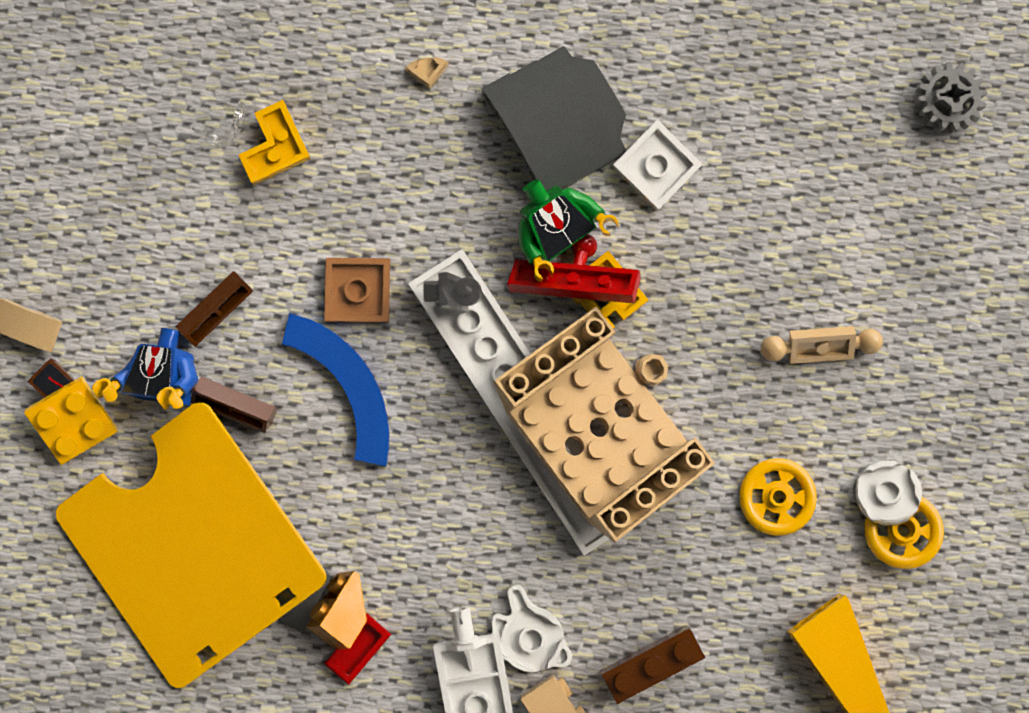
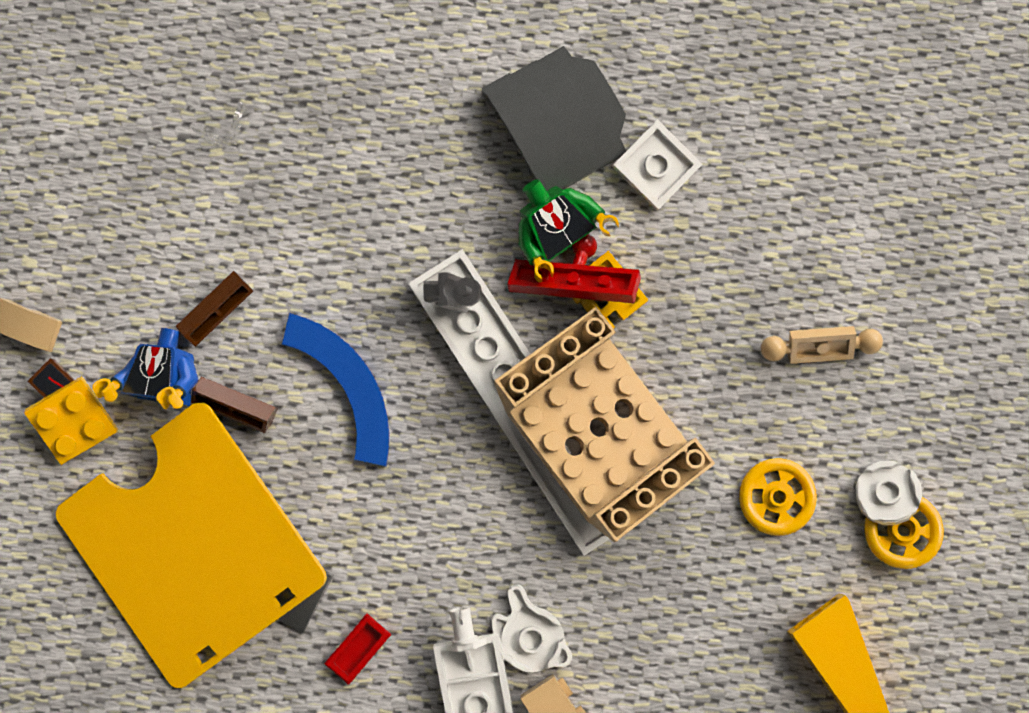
yellow plate [238,100,311,186] -> none
slope [306,571,367,649] -> none
medium nougat tile [324,258,391,323] -> none
tan tile [405,57,449,89] -> none
reddish brown brick [600,625,706,704] -> none
tan tile [635,353,668,385] -> none
light grey gear [915,62,987,133] -> none

